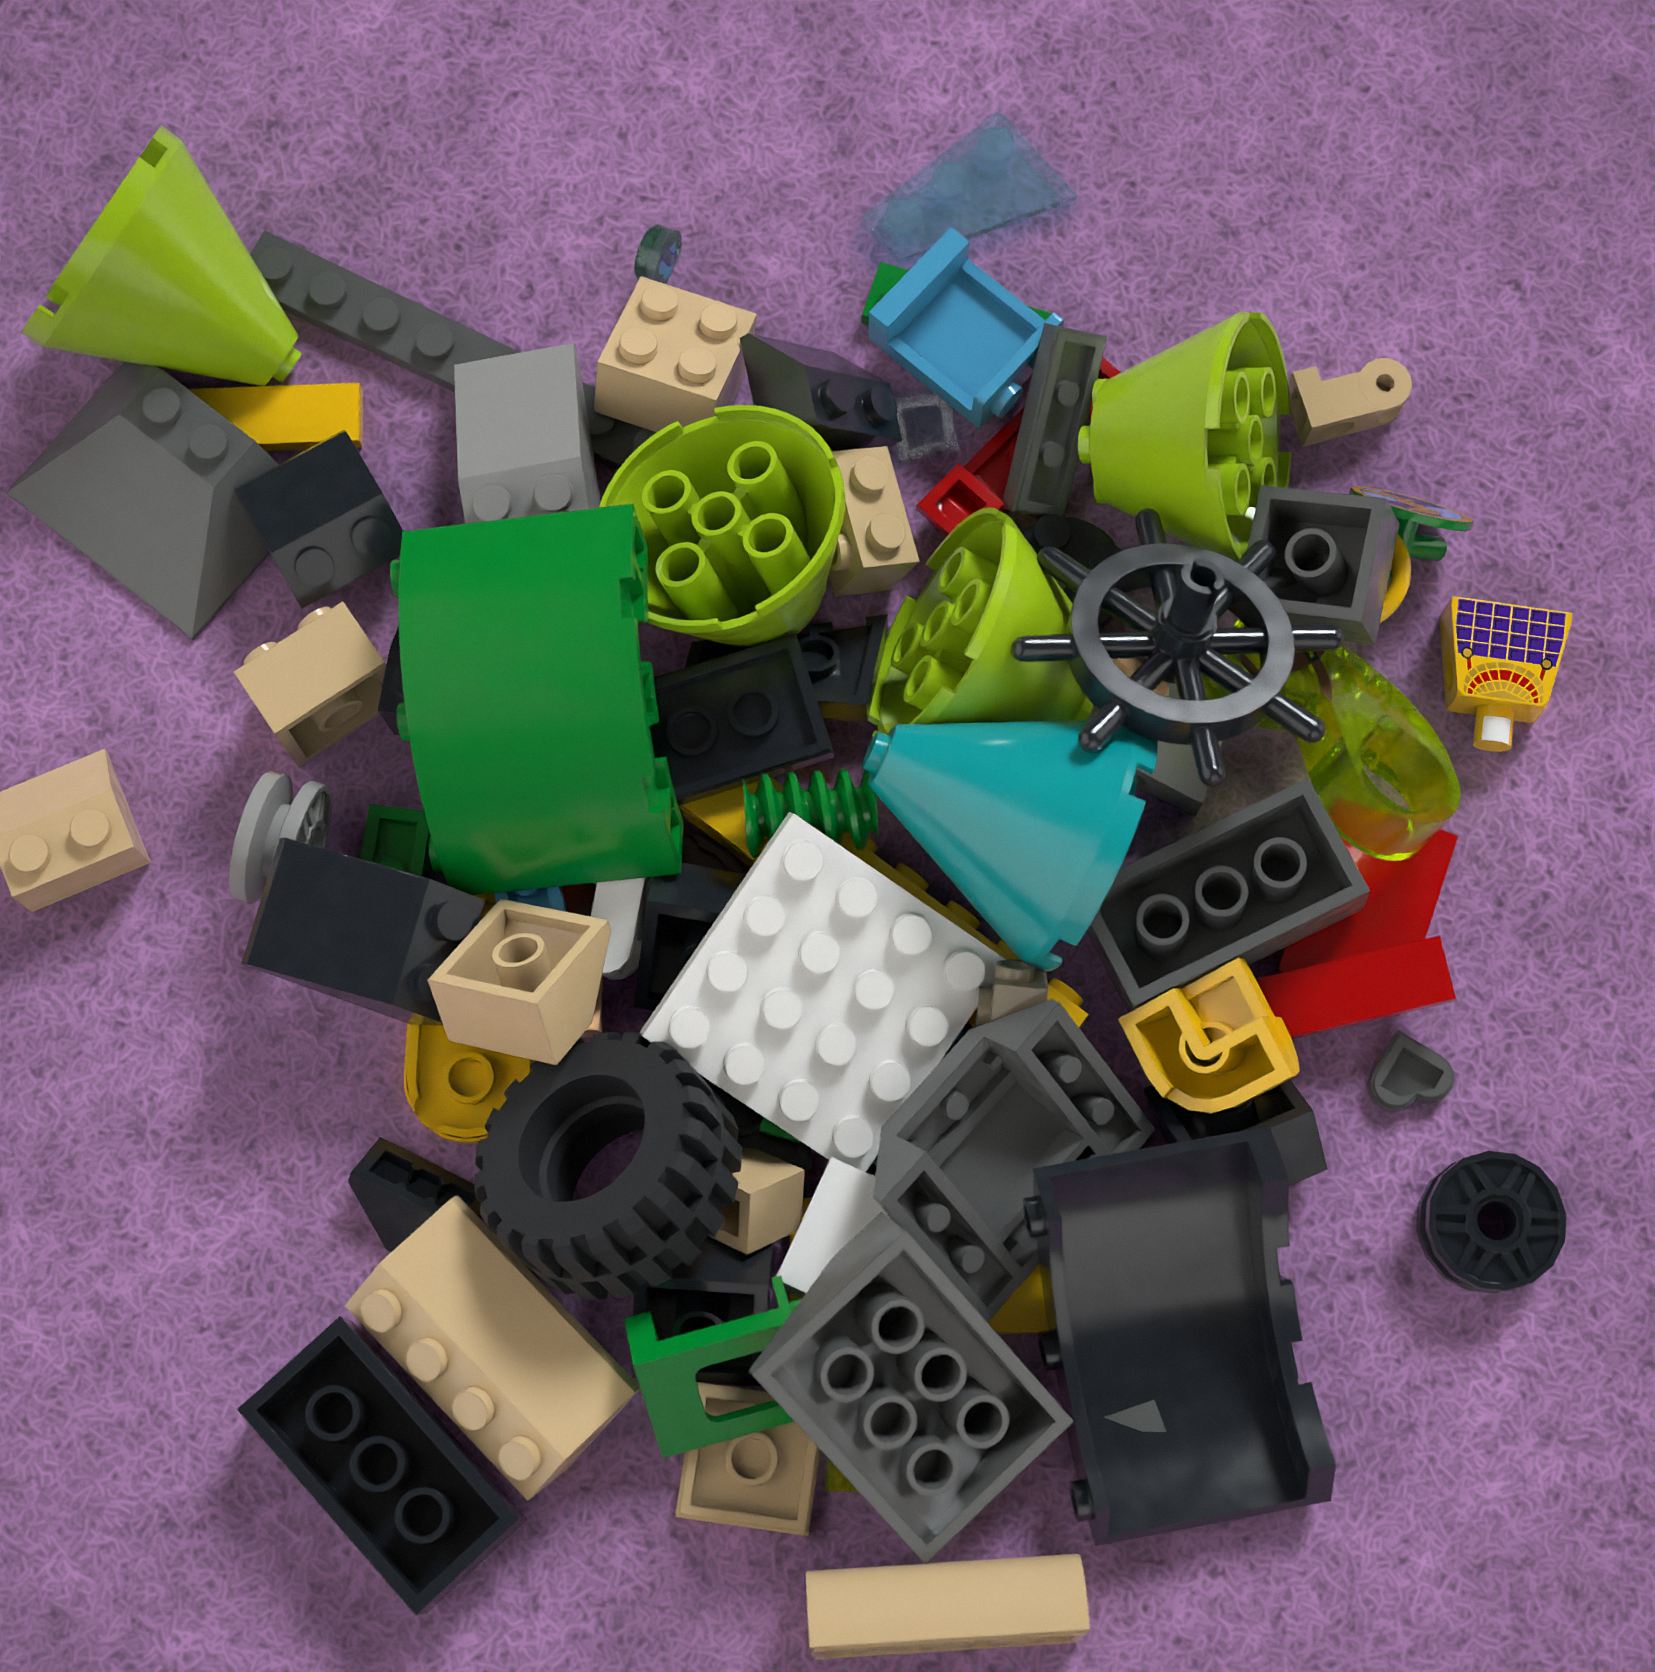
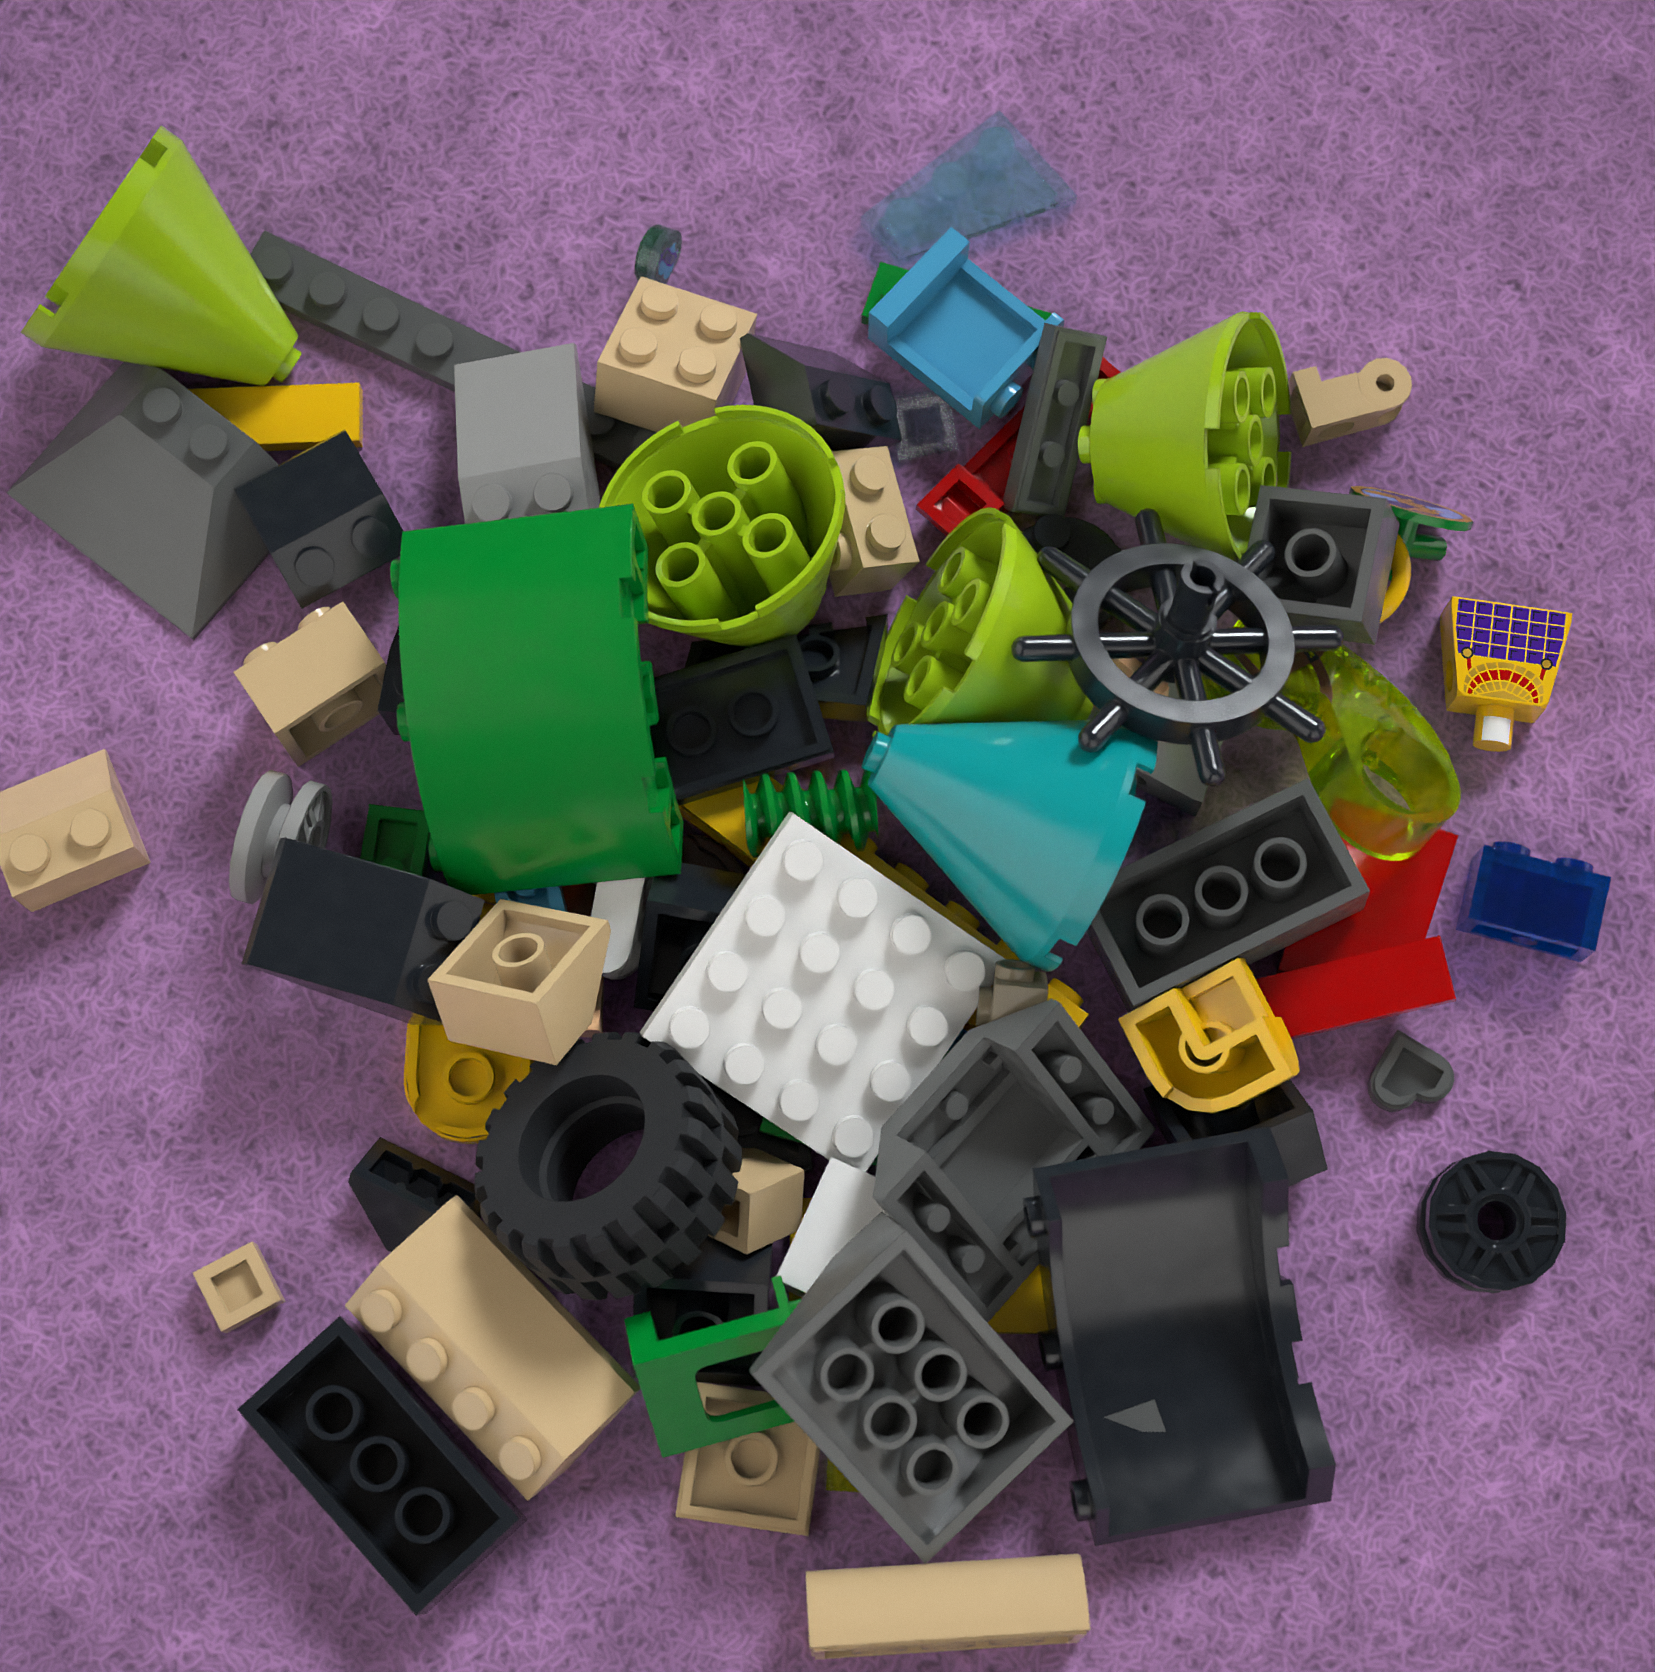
none -> tan plate [193,1241,286,1334]
none -> clear blue brick [1456,841,1611,962]

